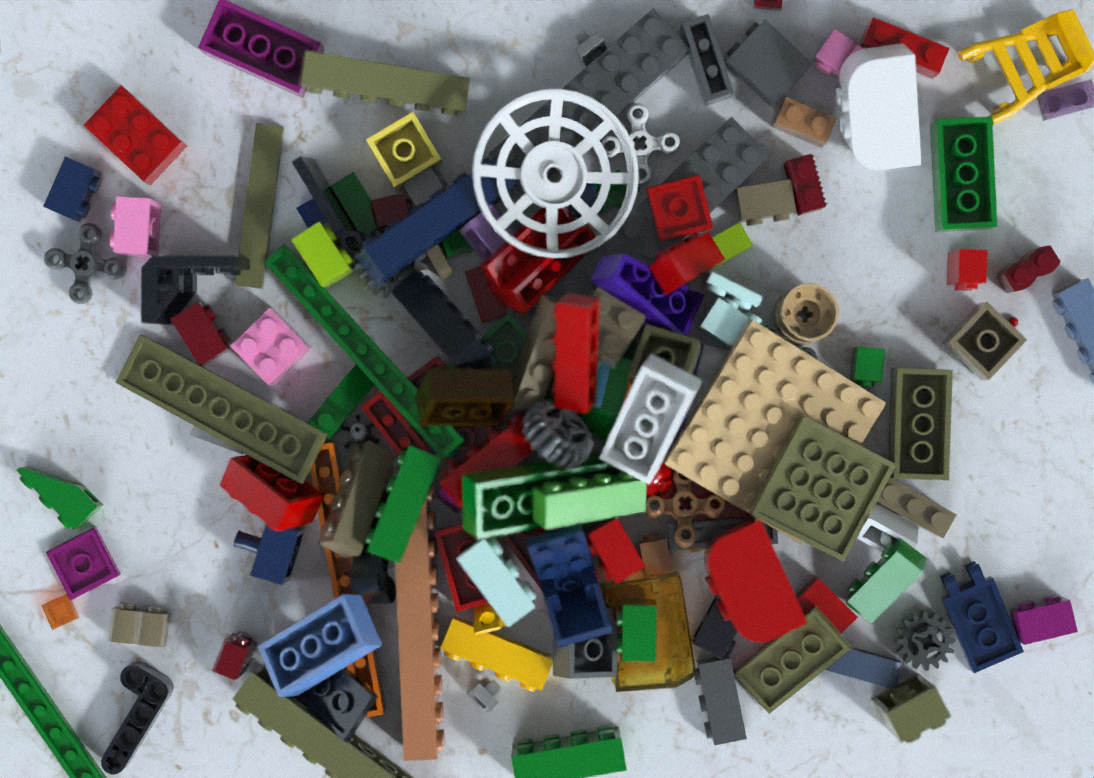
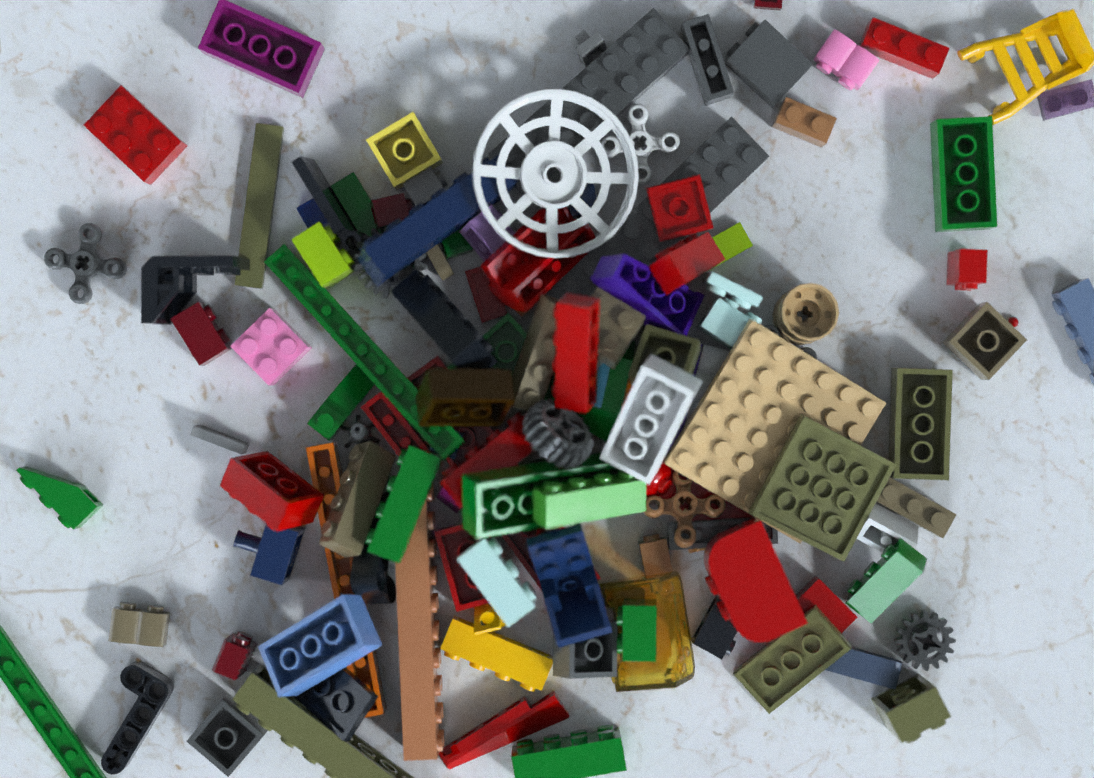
clear orange tile [41,594,79,630] -> none
dark blue brick [43,156,102,222] -> none
magenta tile [46,527,121,601] -> none
bright pink brick [109,196,161,257] -> none
olive plate [115,334,328,483] -> none
olive brick [299,51,470,116] -> none
light grey tile [467,679,501,712] -> none
red brick [585,517,645,584] -> none
green animal [594,170,640,214] -> none
dark grey brick [693,655,747,746] -> none
dark tan brick [734,179,796,226] -> none
dark red brick [783,154,827,216] -> none
white brick [836,43,921,170] -> none
green brick [850,347,885,387] -> none
dark blue tile [940,561,1024,673] -> none
dark red brick [996,245,1061,293] -> none
magenta brick [1010,594,1078,645] -> none
none -> dark grey brick [186,694,268,777]
none -> red wedge [439,691,569,769]

